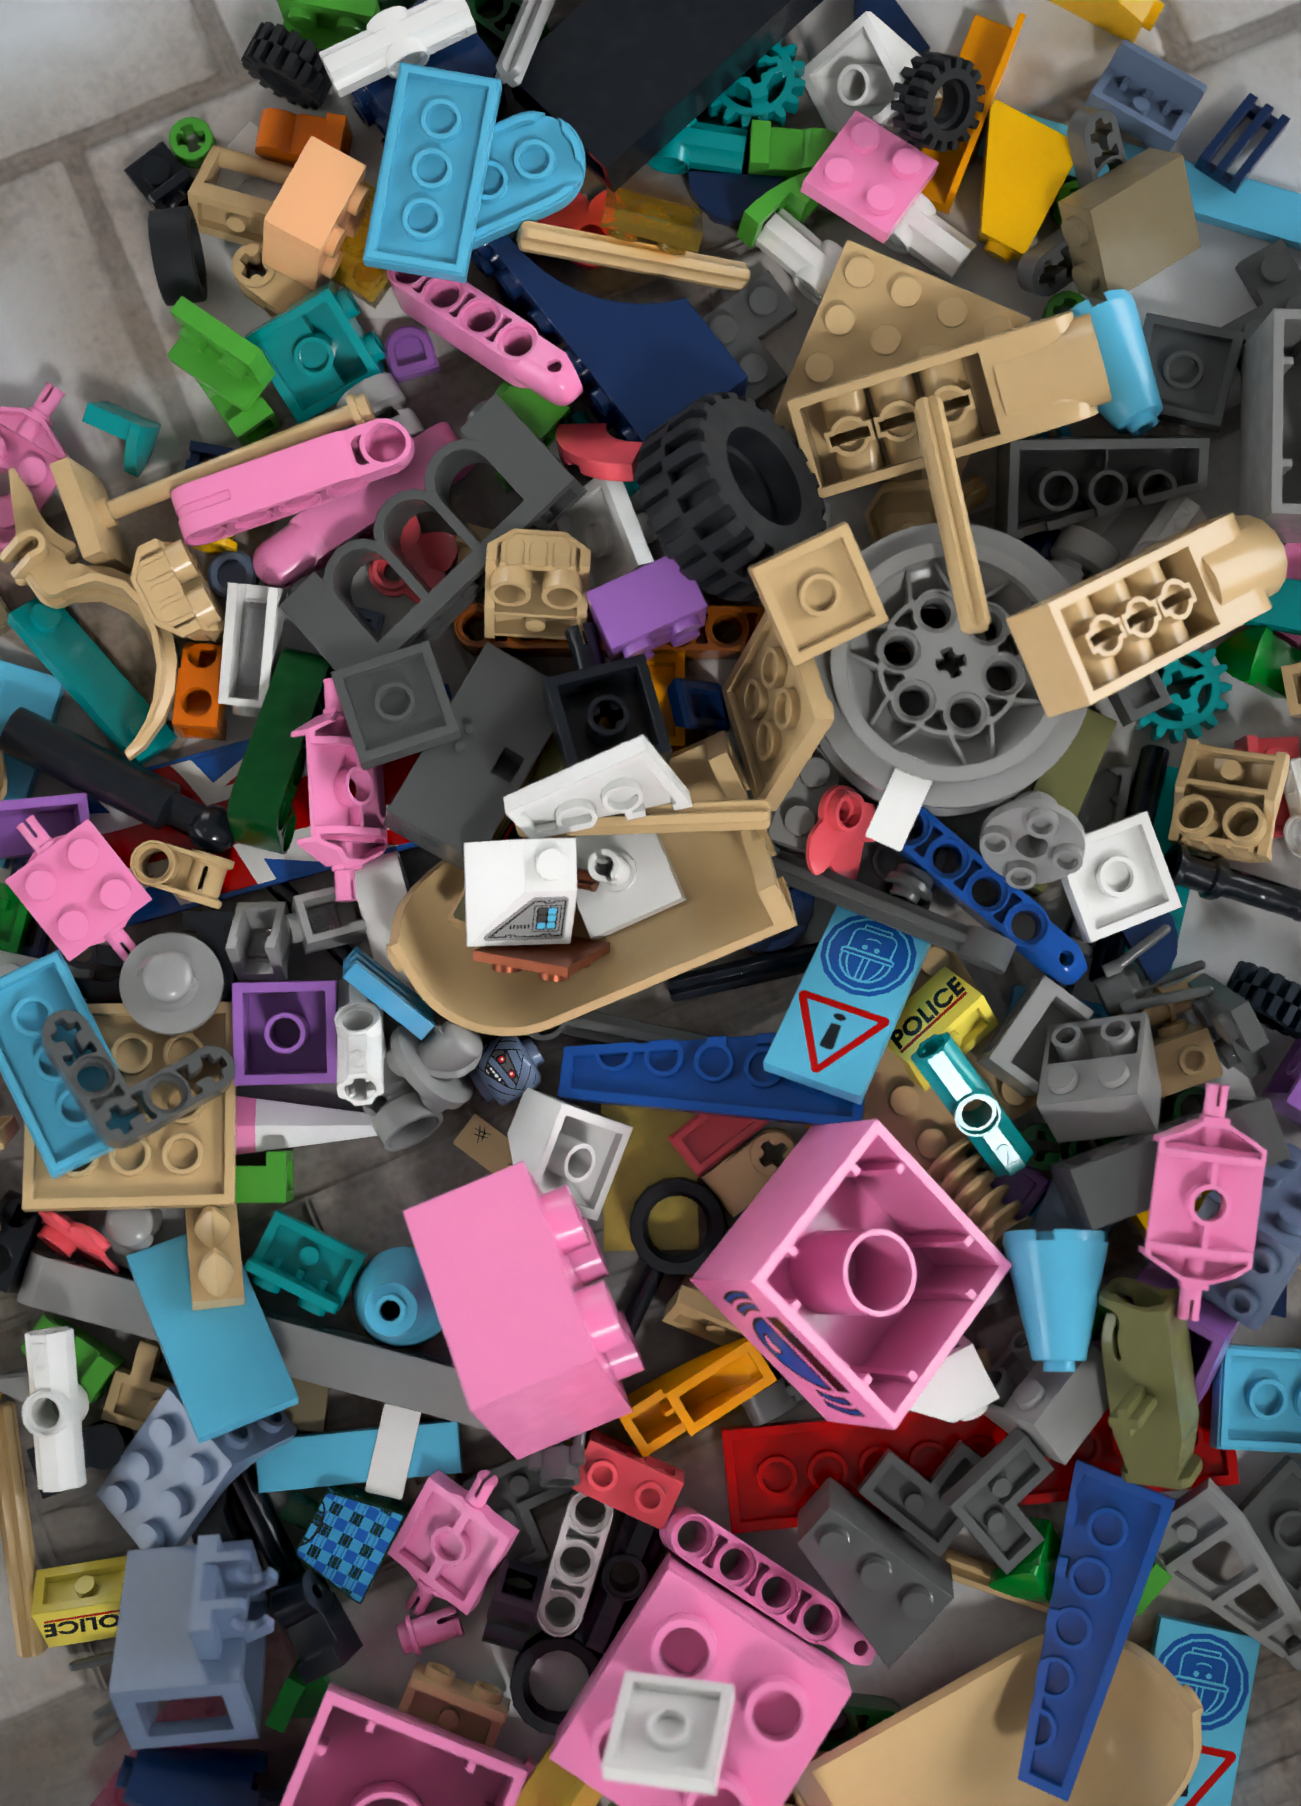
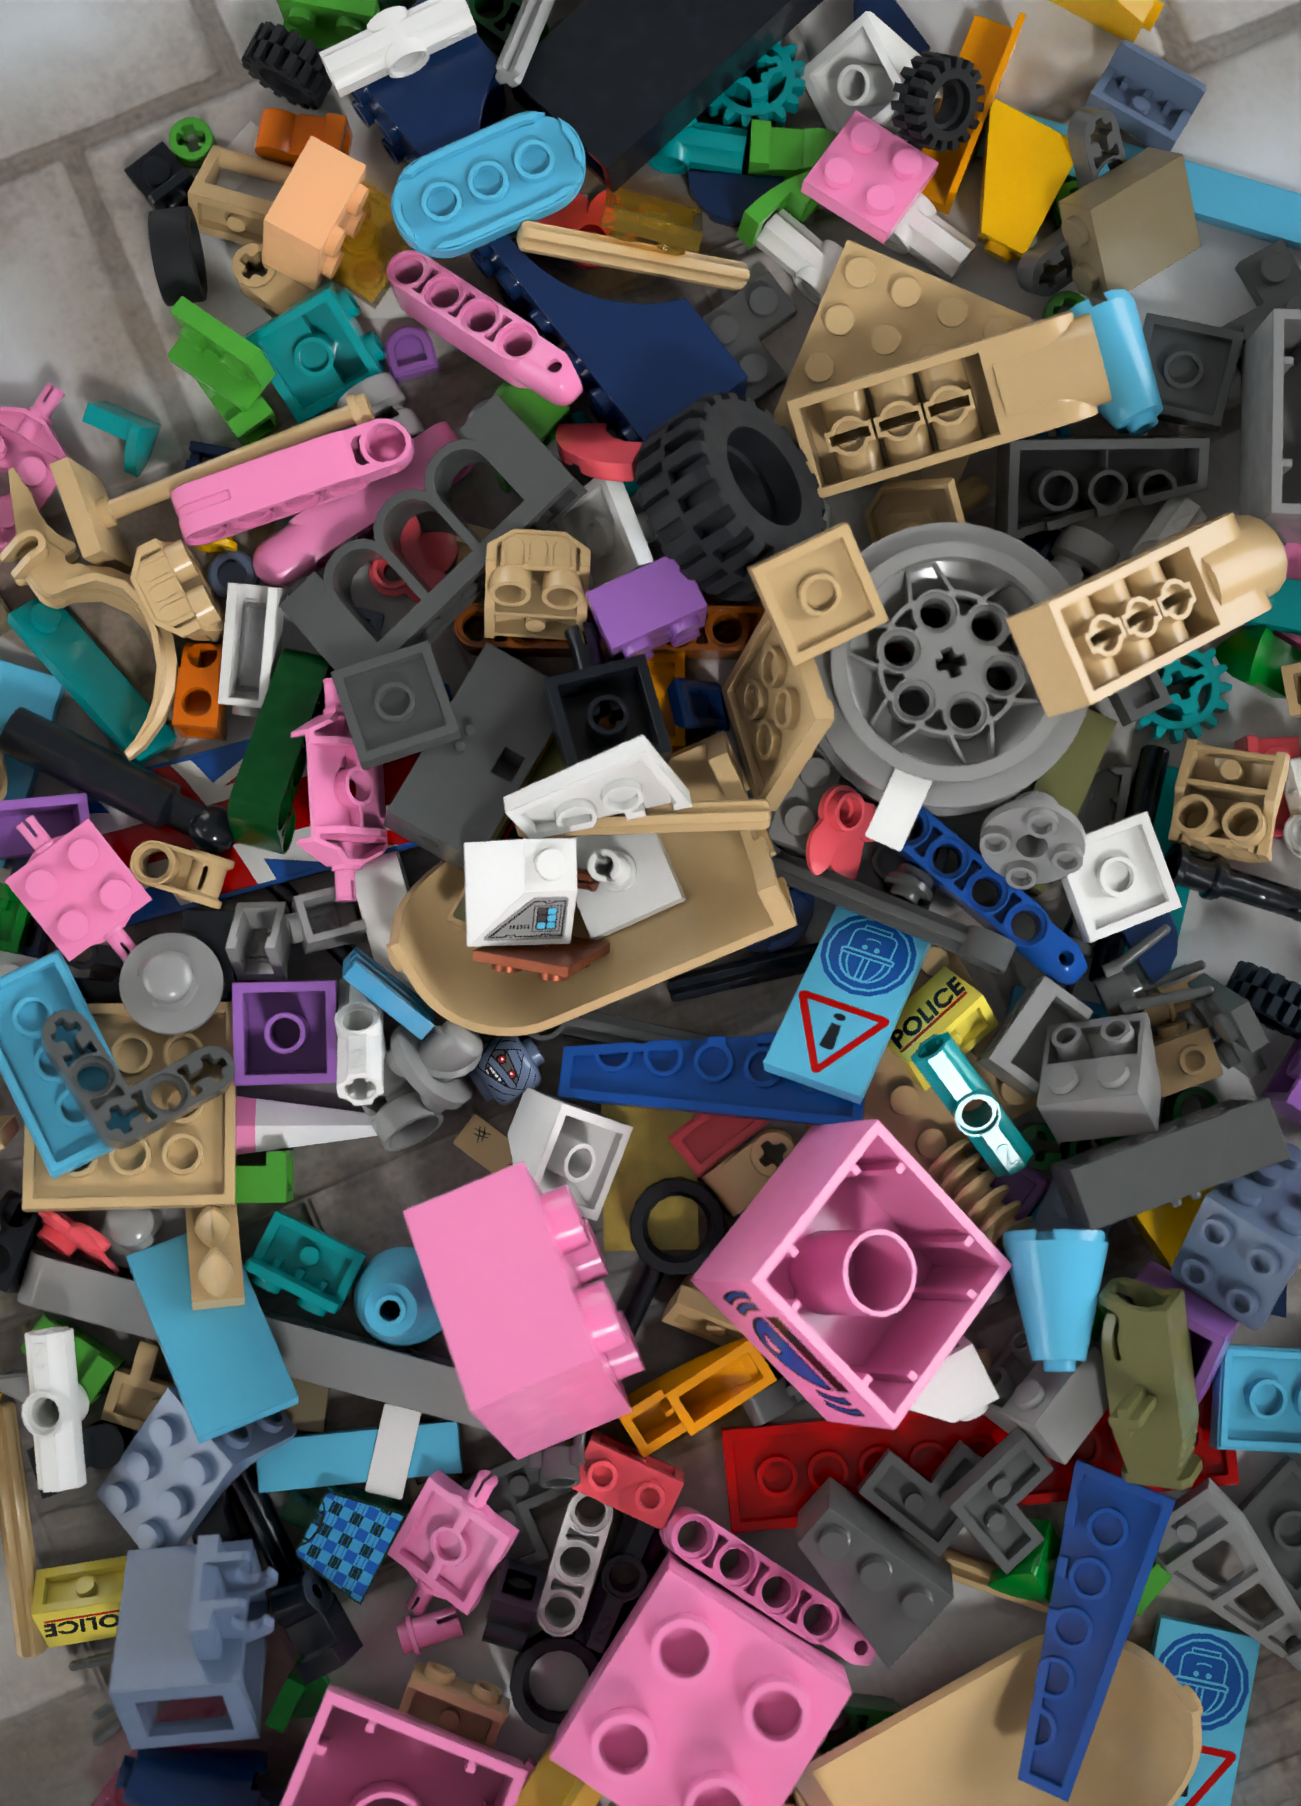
medium azure tile [363,62,502,283] -> none
white tile [601,1670,735,1795] -> none
tan axle [913,395,991,635] -> none
bright pink plate [1139,1083,1267,1321] -> none
dark blue tile [1194,93,1291,194] -> none

